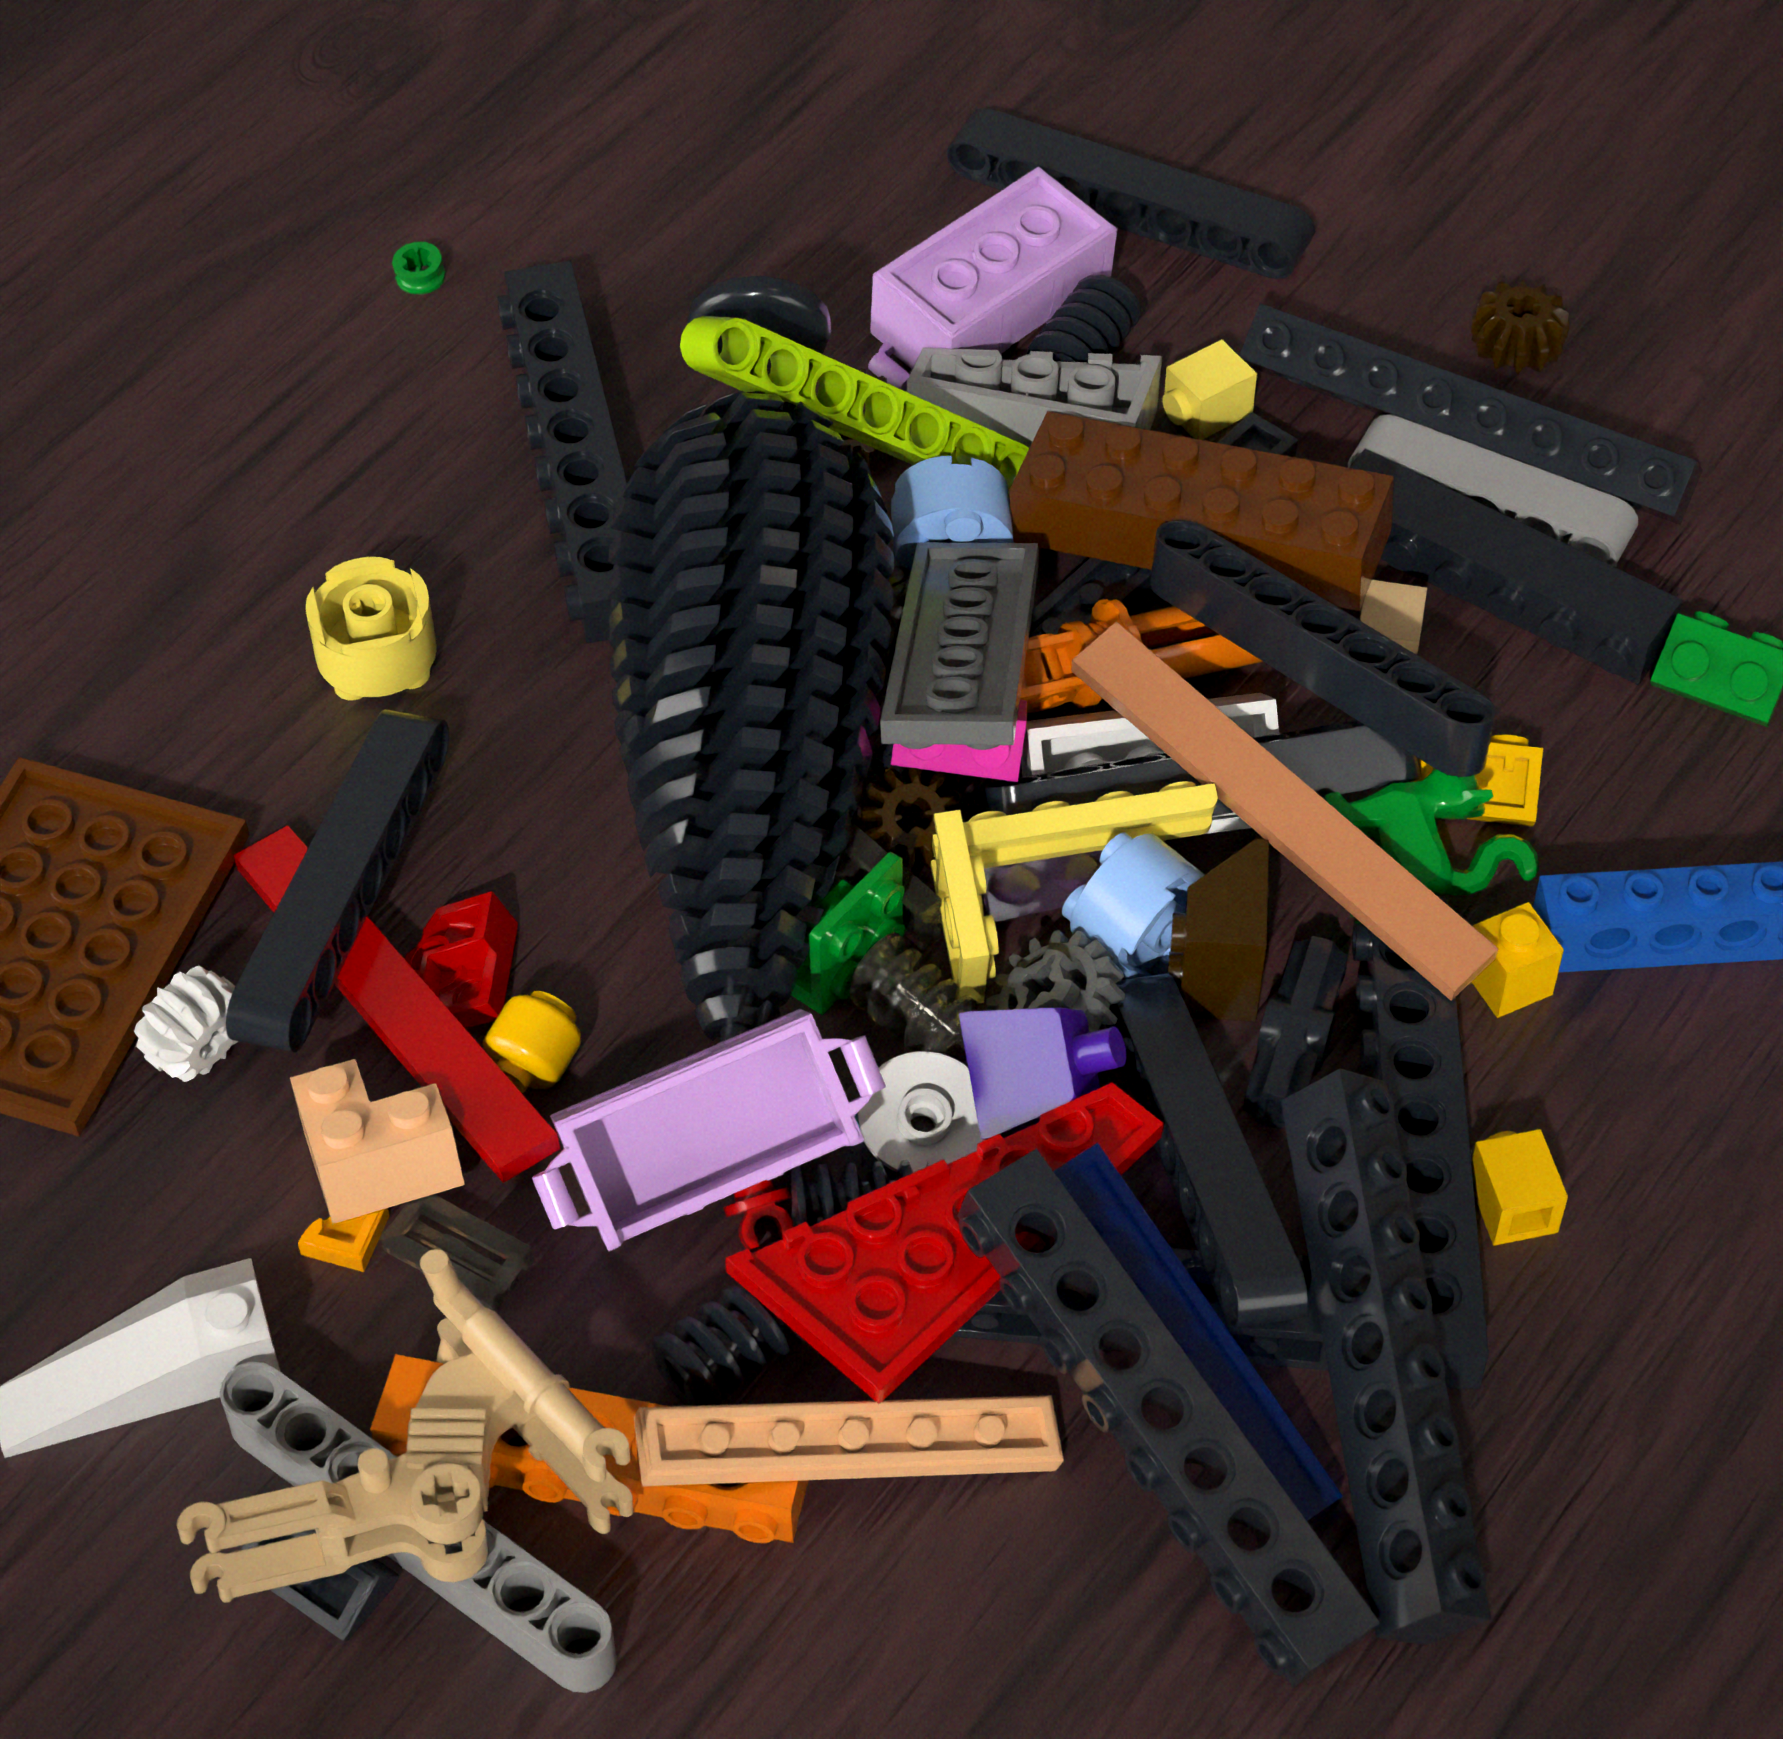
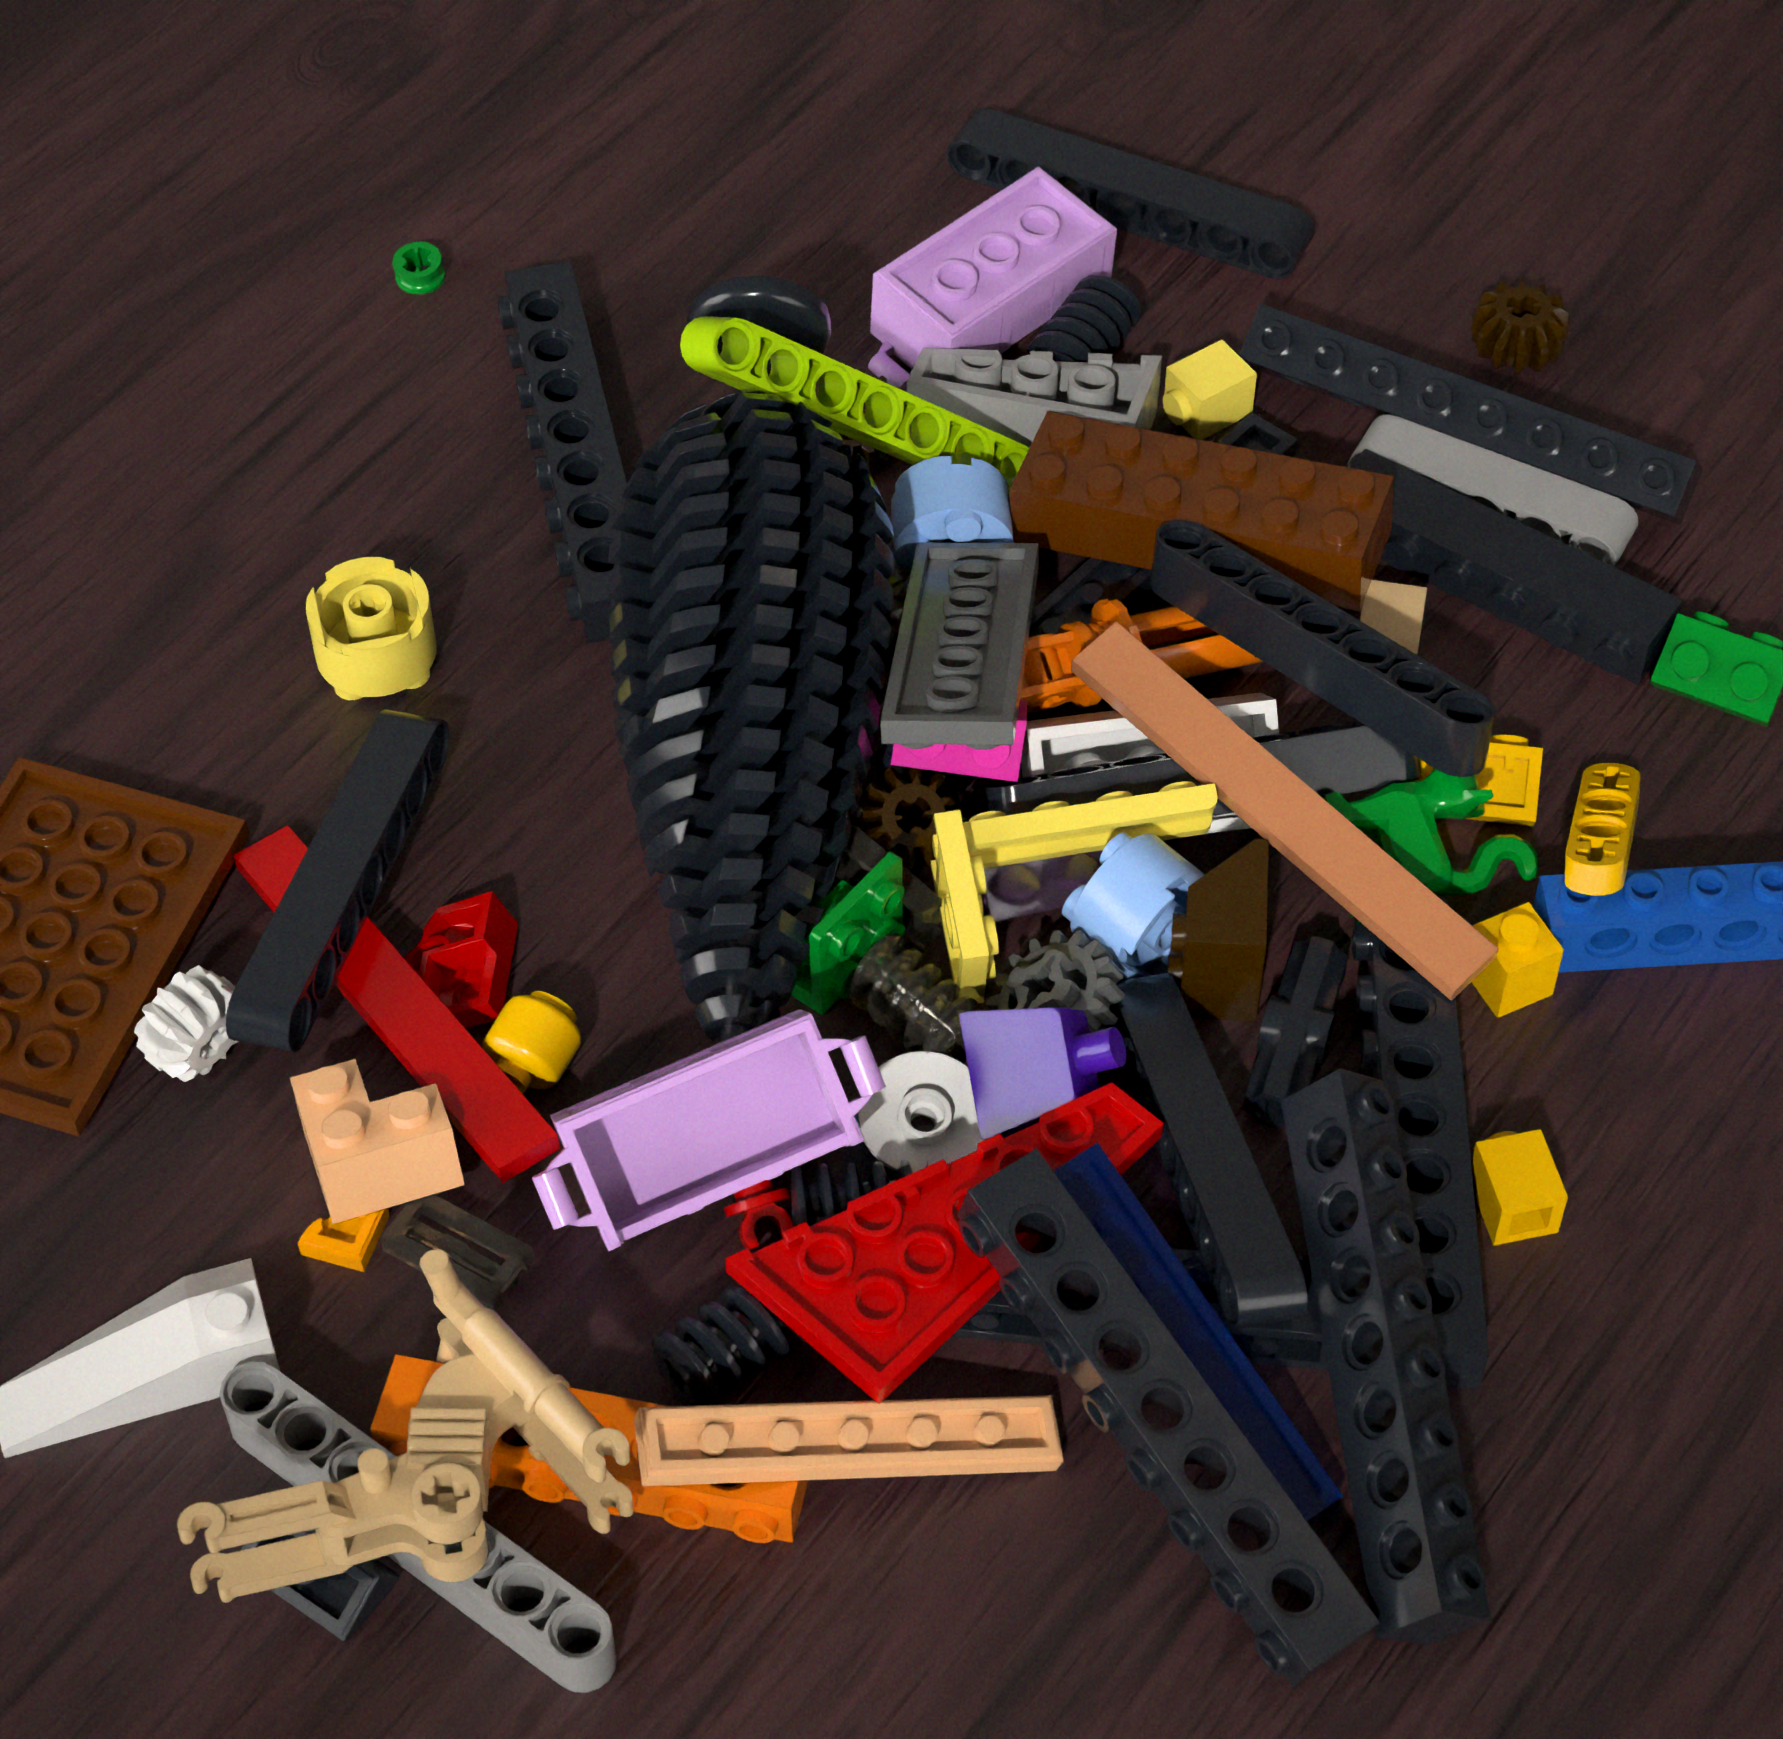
none -> yellow beam [1564,763,1640,896]

